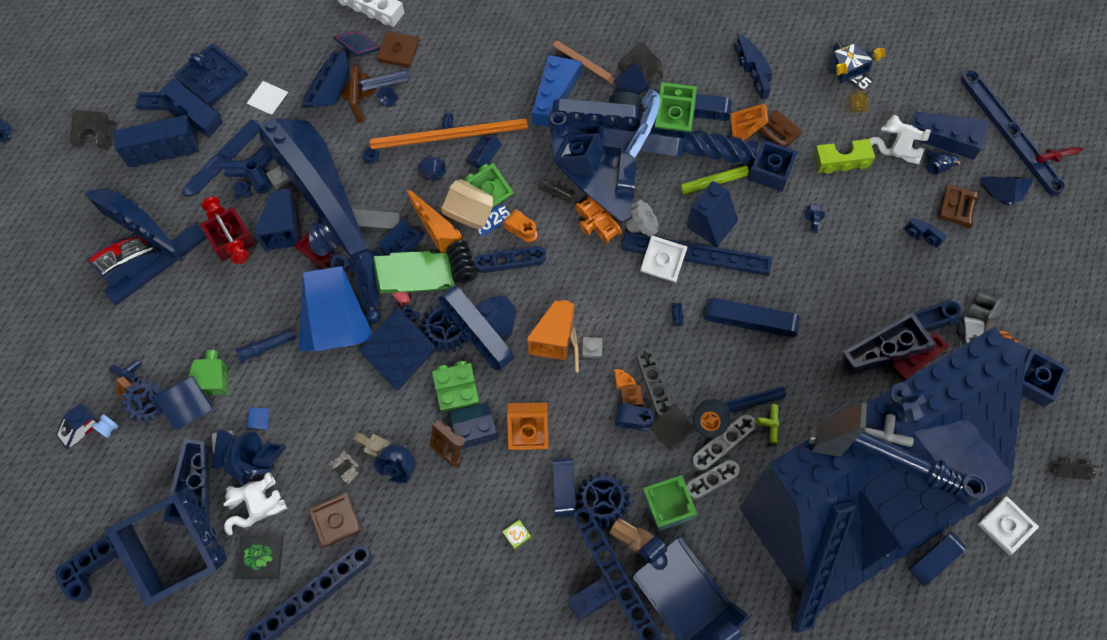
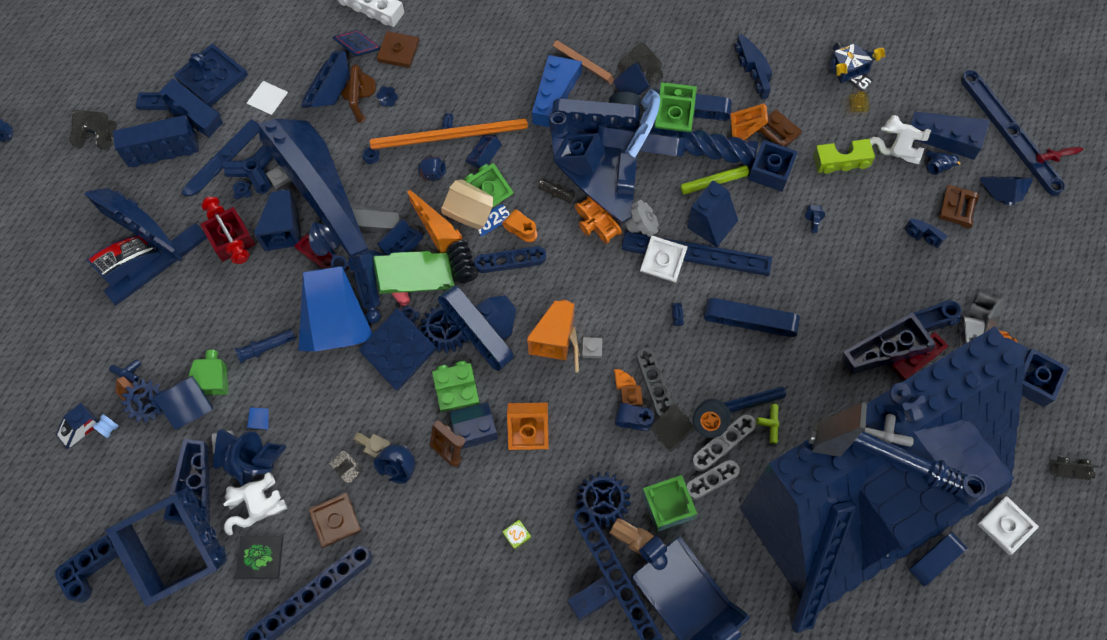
dark blue axle [359,71,409,91] -> none
dark blue beam [552,458,575,517] -> none

